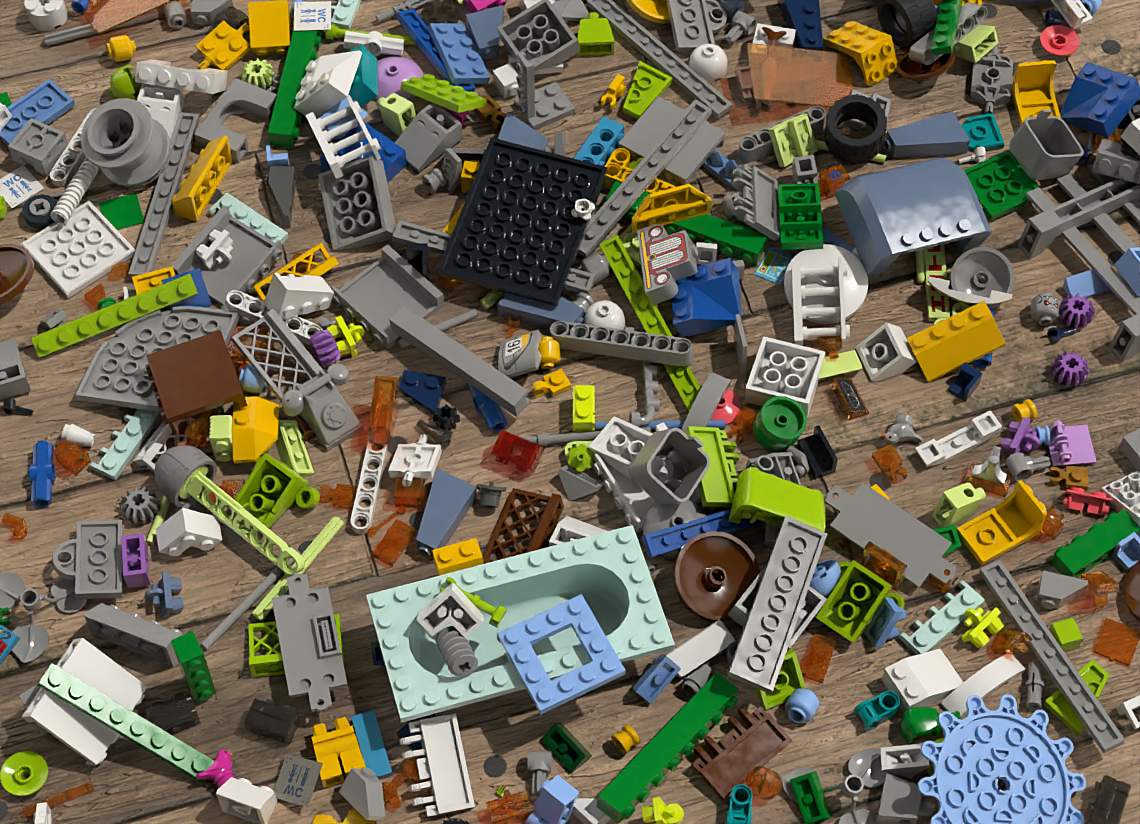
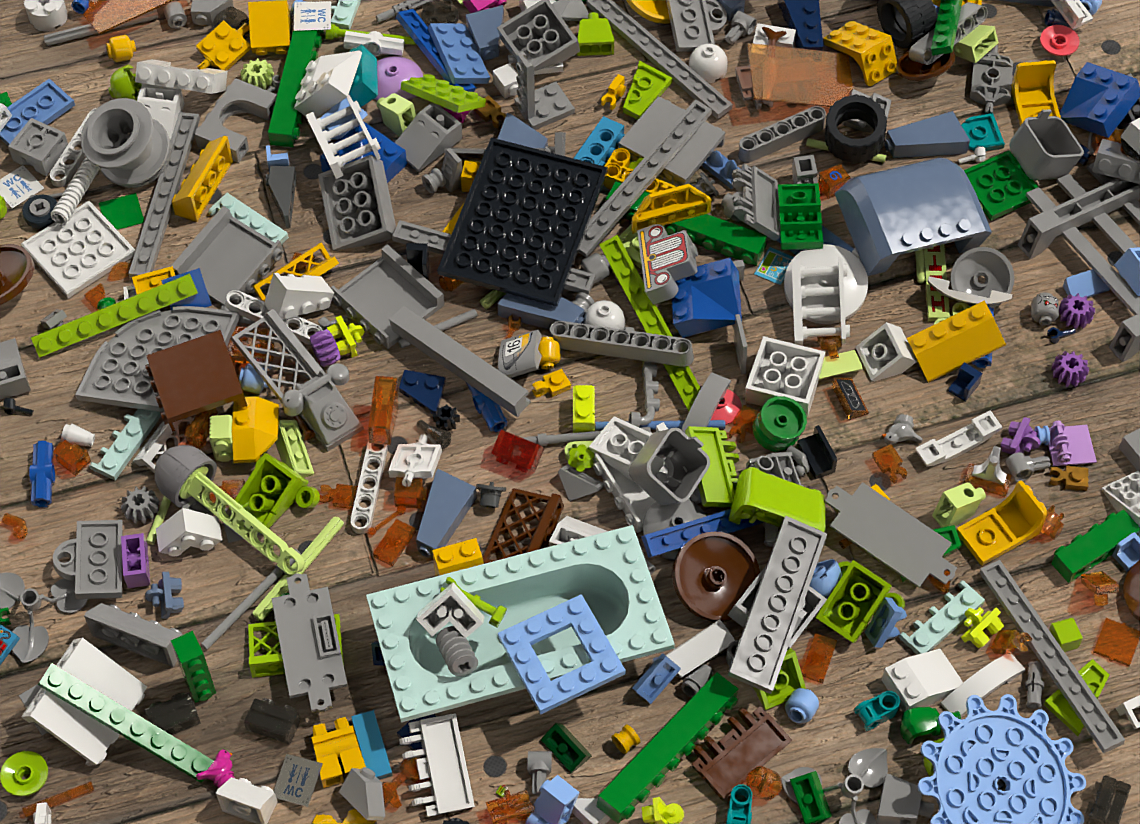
white hips [196,229,234,270] -> none
white plate [571,199,595,220] -> none
white plate [696,242,717,265] -> none
yellowish green slope [768,114,818,167] -> none
clear orange piece [861,541,907,592] -> none
white slope [881,743,930,778] -> none
yellow wheel [1011,399,1038,422] -> none
light grey slope [1035,571,1088,609] -> none
coral hinge [1063,487,1112,516] -> none
none -> dark grey piece [693,172,719,197]

